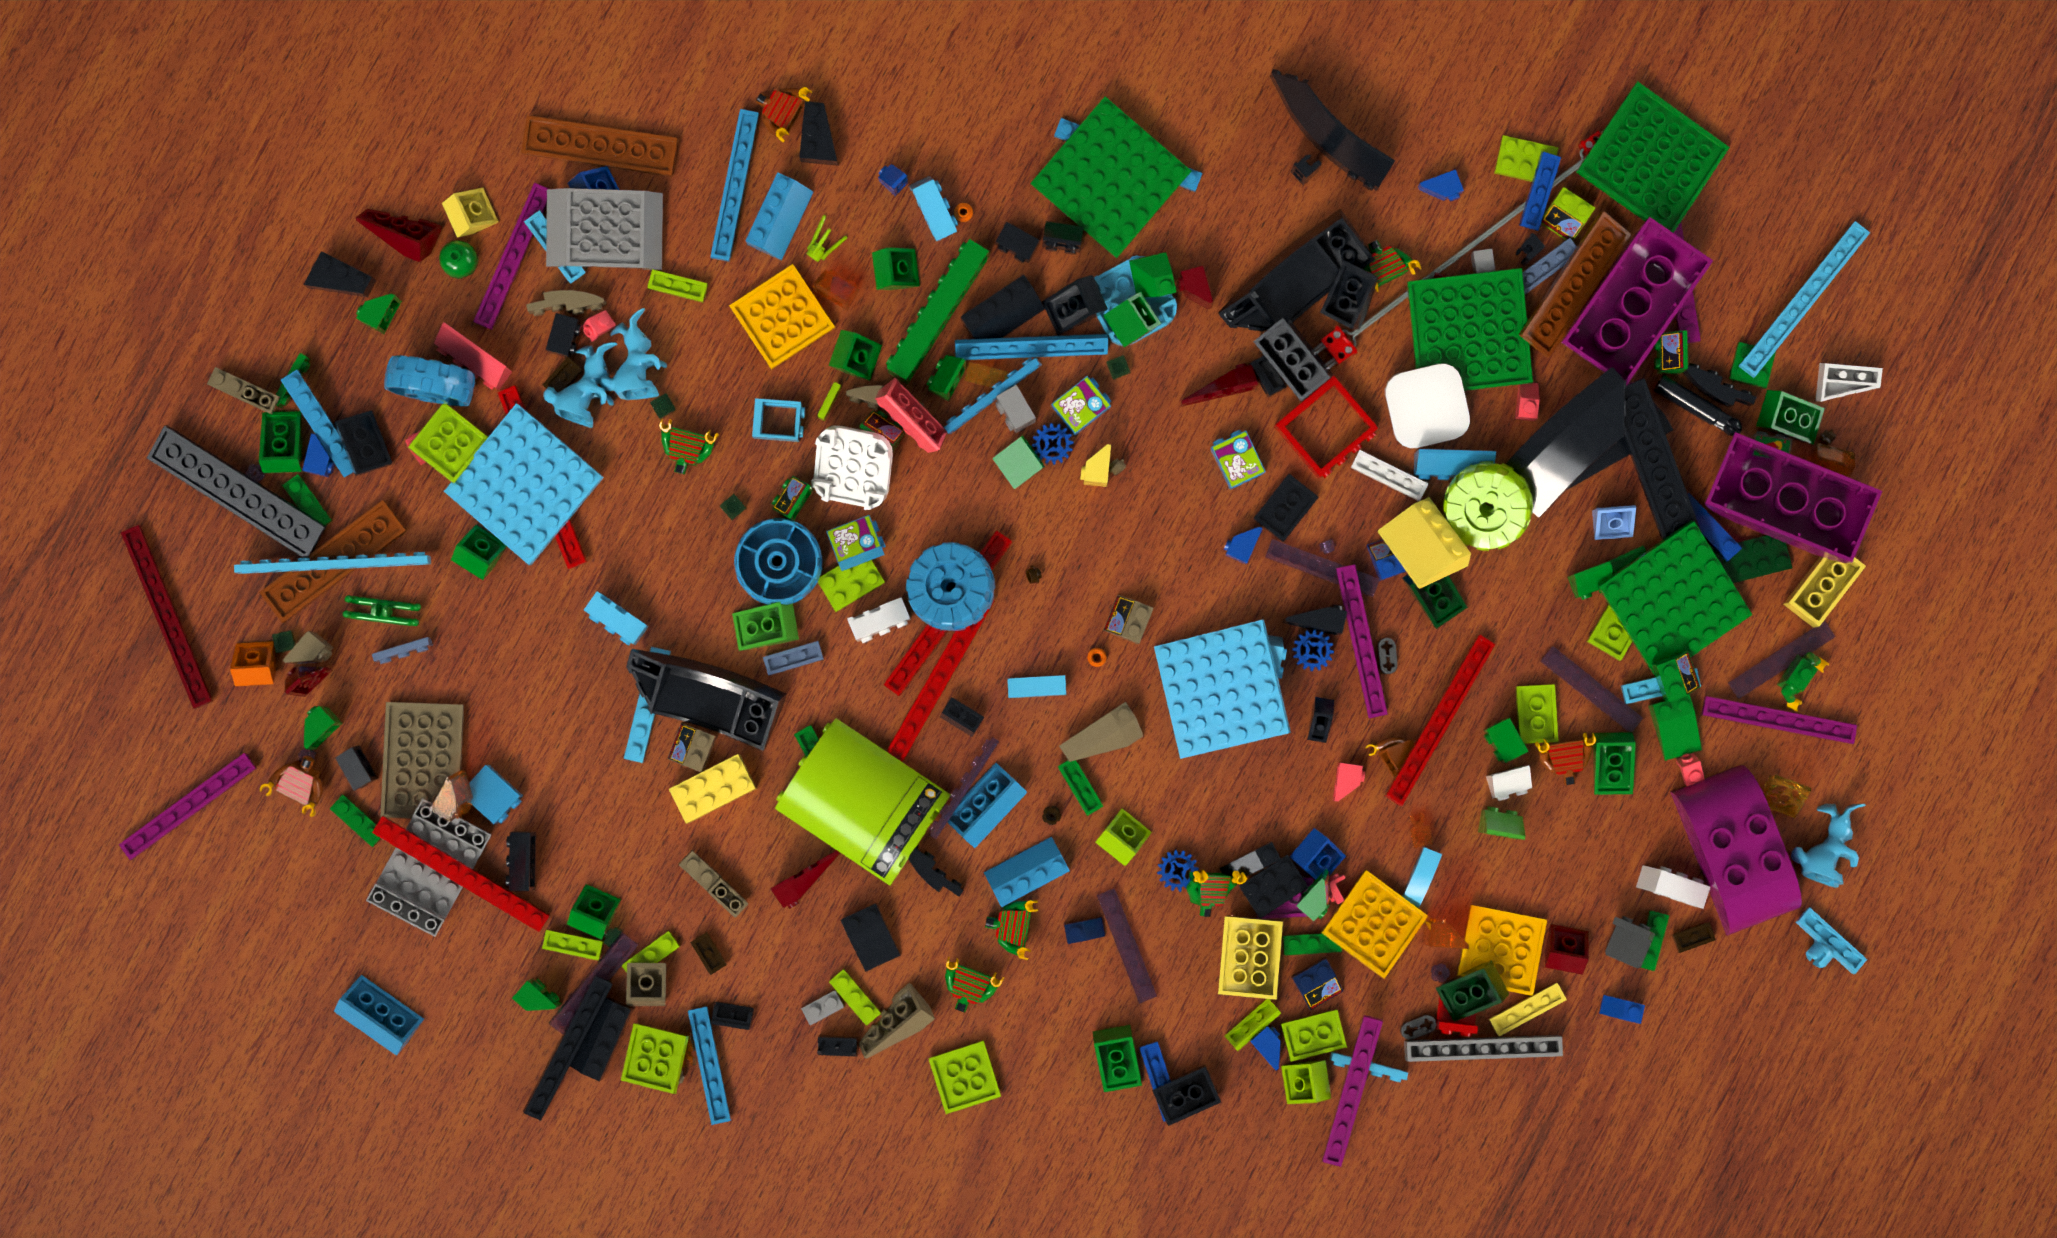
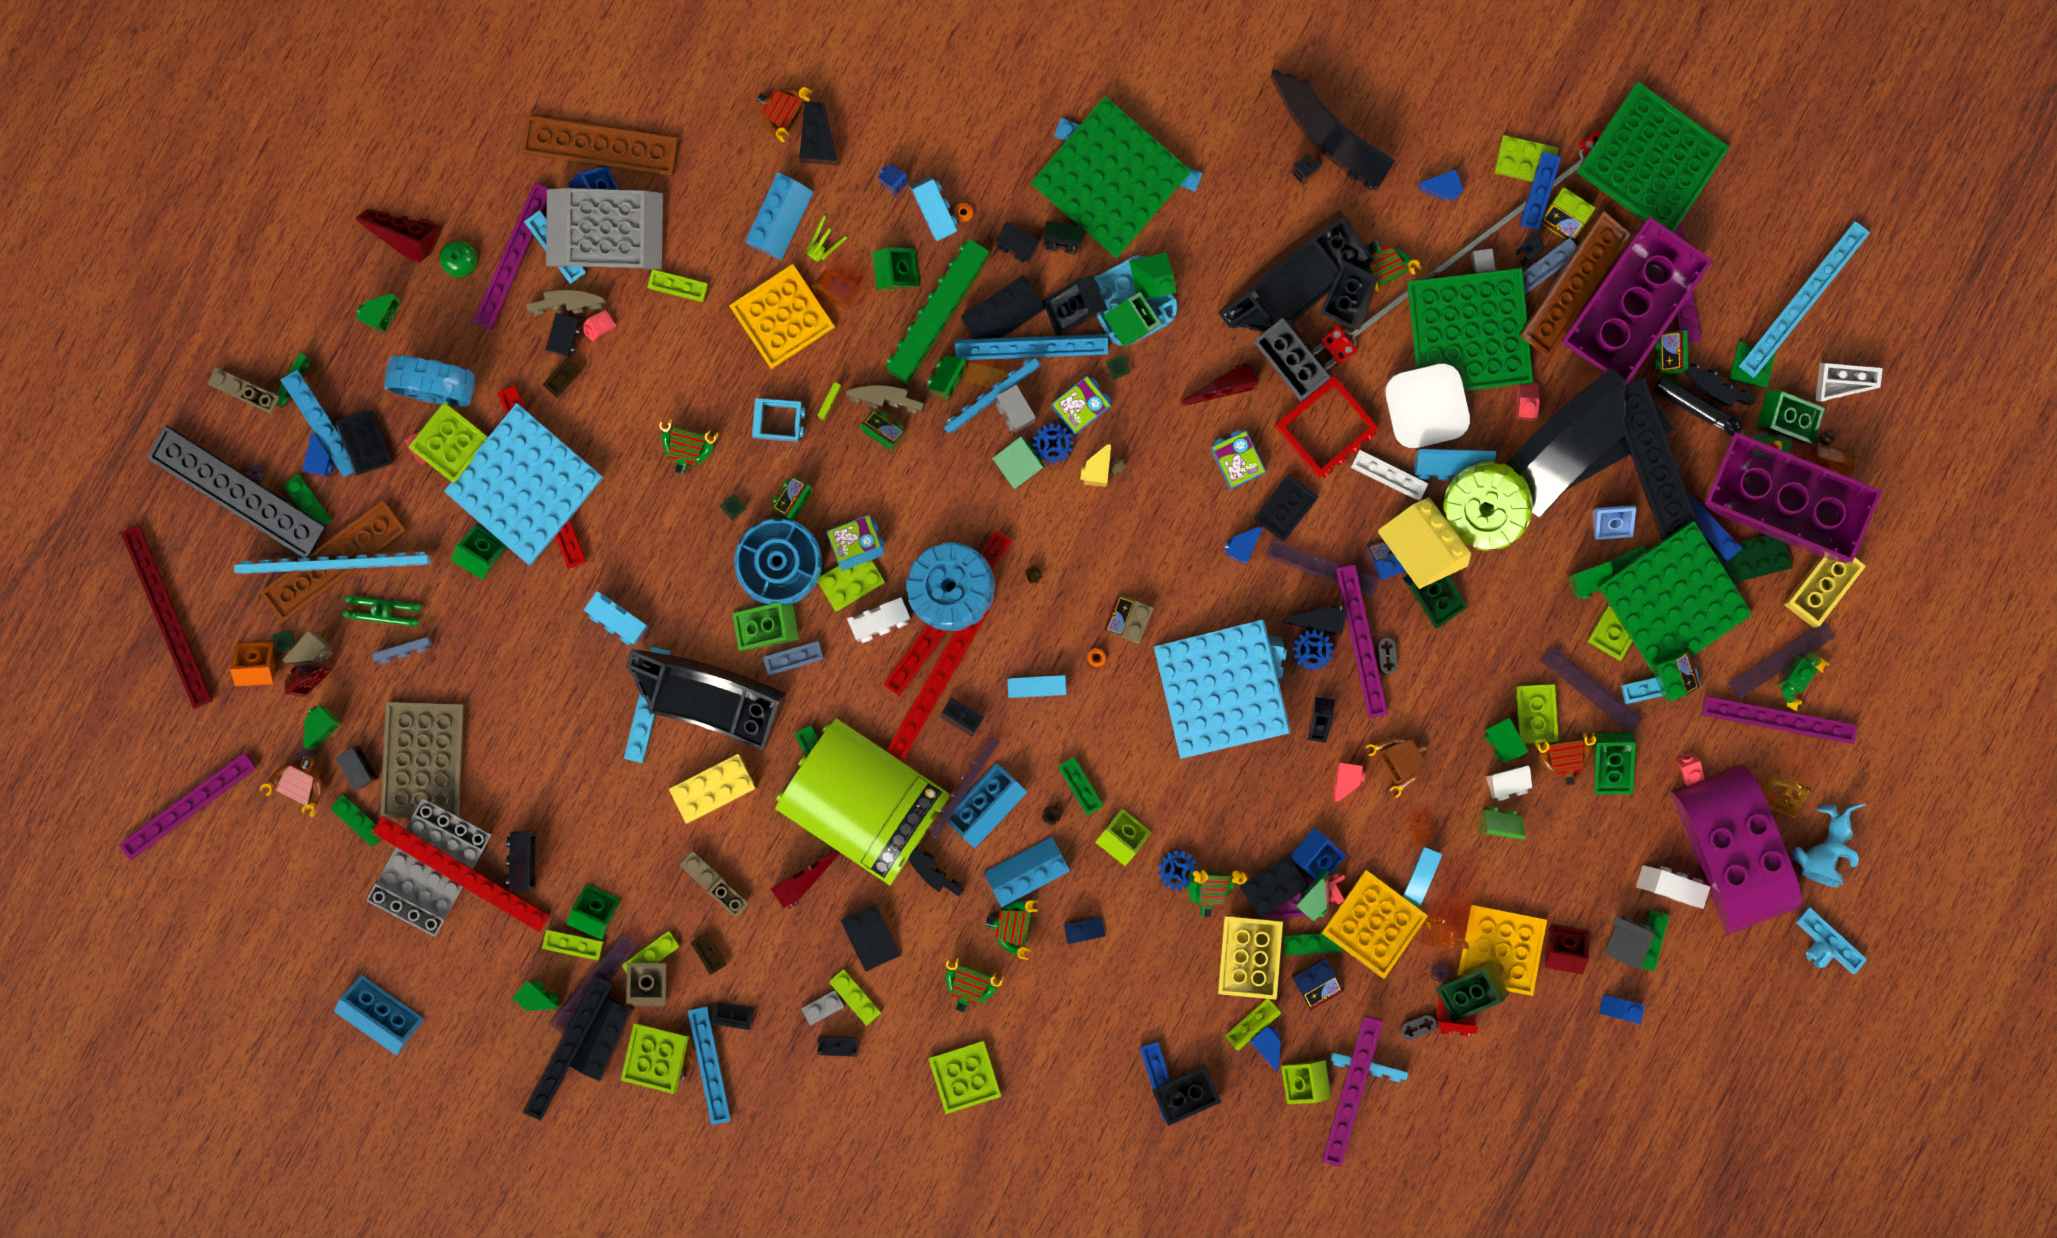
green slope [259,411,303,473] -> none
black wedge [303,251,377,297] -> none
clear orange slope [430,769,473,822] -> none
coral slope [434,322,512,390] -> none
light yellow slope [442,188,499,238] -> none
dark azure brick [460,765,523,824] -> none
medium azure animal [543,342,617,428] -> none
medium azure animal [600,308,668,400] -> none
clear green plate [603,927,624,947] -> none
clear green plate [650,393,676,420] -> none
slope [667,723,717,772] -> none
dark azure plate [710,109,759,262] -> none
white tile [811,426,893,510] -> none
green slope [828,330,882,381] -> none
dark tan wedge [859,983,935,1059] -> none
coral slope [875,378,947,453] -> none
dark tan wedge [1059,702,1143,762] -> none
green slope [1092,1025,1142,1092] -> none
clear purple plate [1097,888,1157,1003] -> none
dark red slope [1177,266,1213,309] -> none
black slope [1219,842,1281,877] -> none
black hinge [1249,355,1286,398] -> none
lime plate [1281,1009,1347,1062] -> none
clear purple plate [1319,539,1337,554] -> none
red plate [1384,634,1496,806] -> none
light grey brick [1404,1035,1563,1062] -> none
light yellow plate [1489,982,1567,1036] -> none
green slope [1648,694,1702,761] -> none
dark brown plate [1672,922,1716,953] -> none

